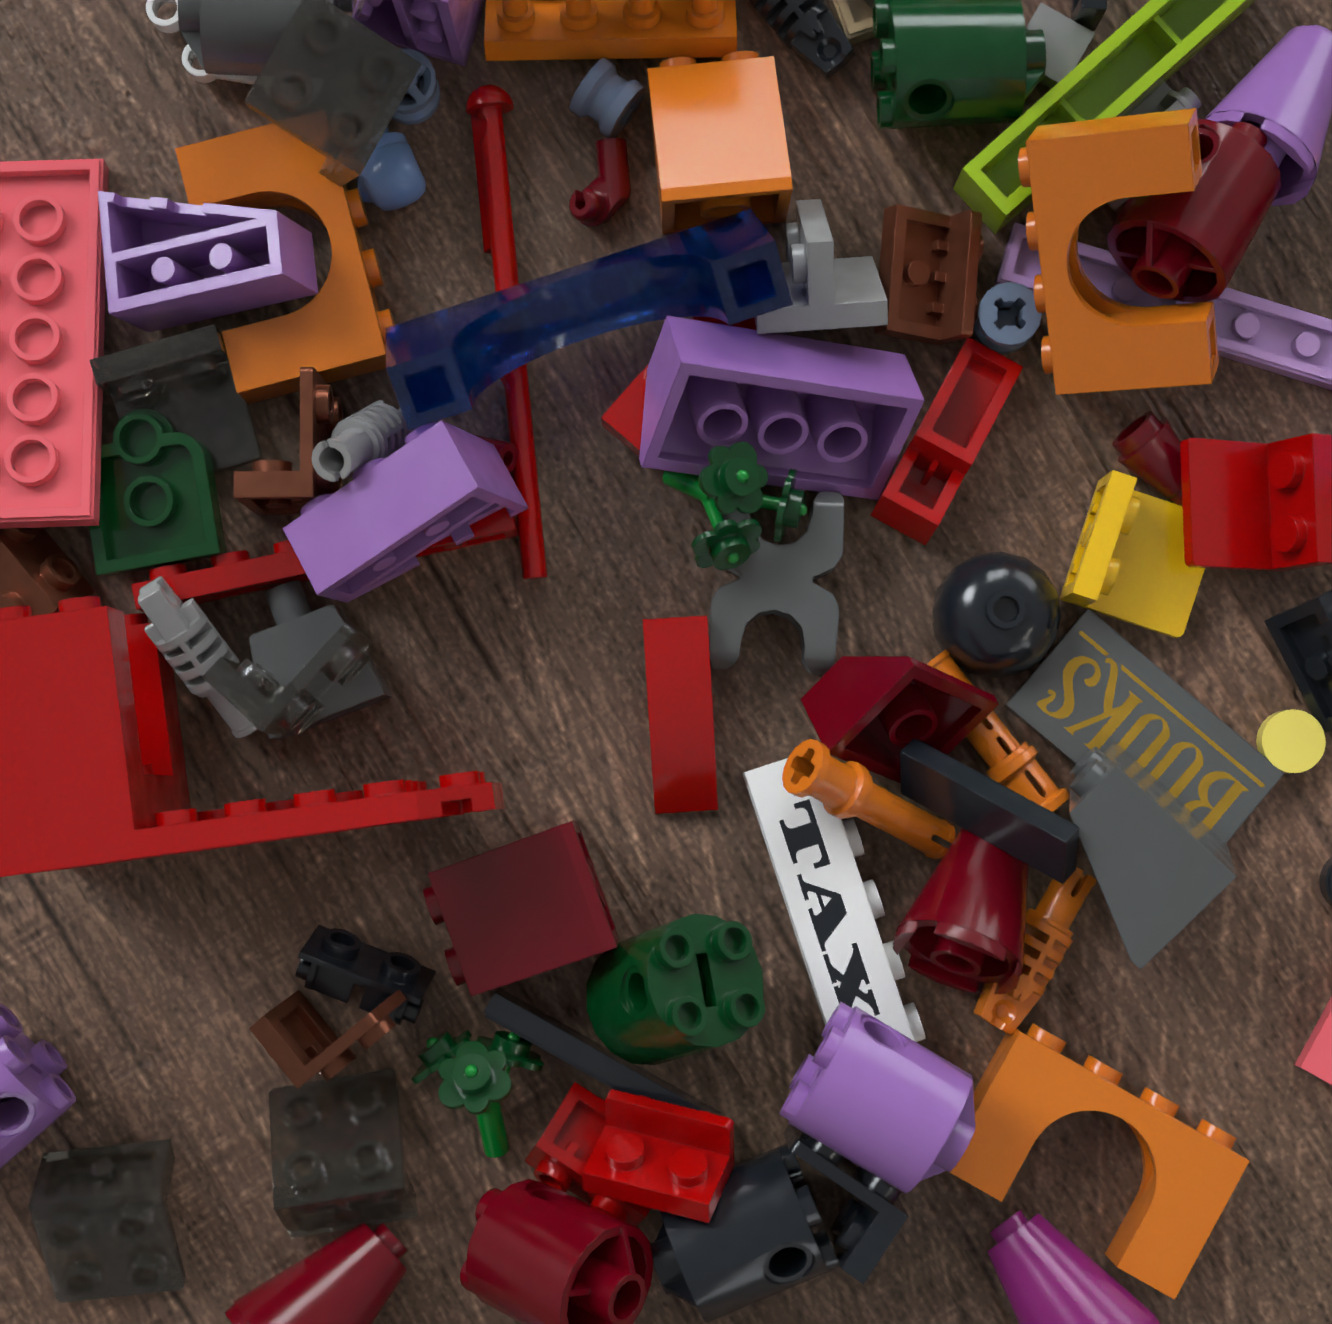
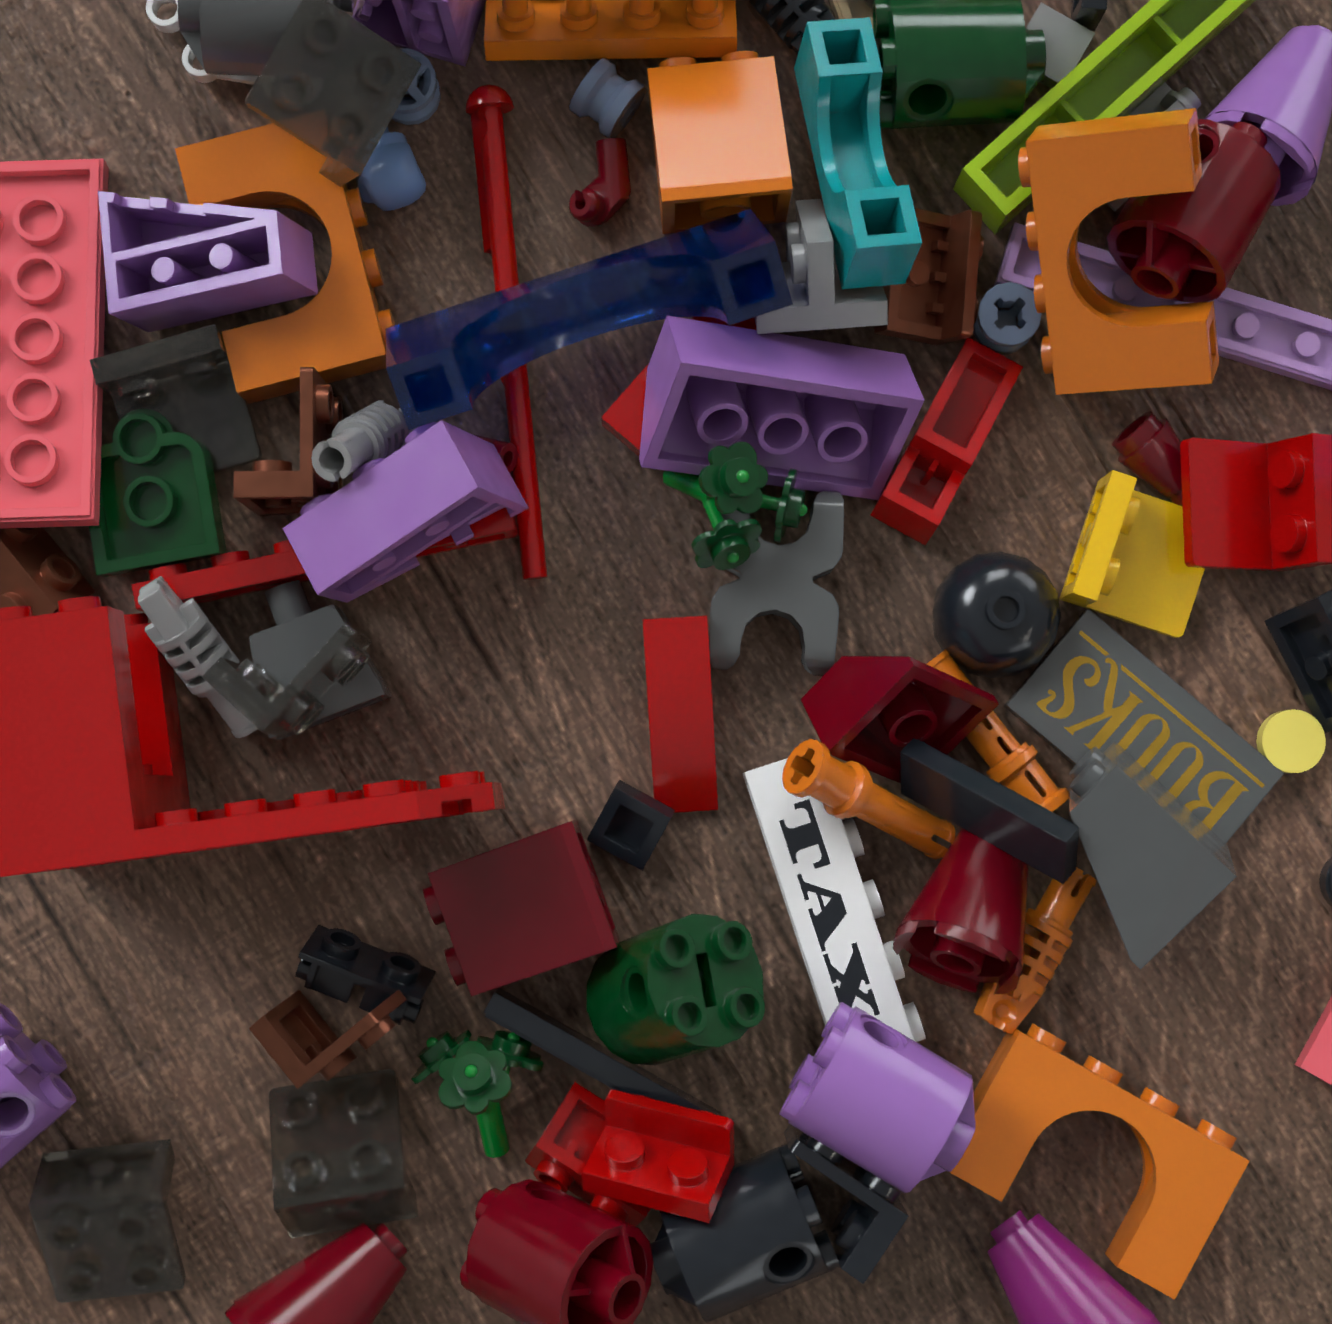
none -> black tile [587,780,675,871]
none -> teal arch [794,17,922,289]

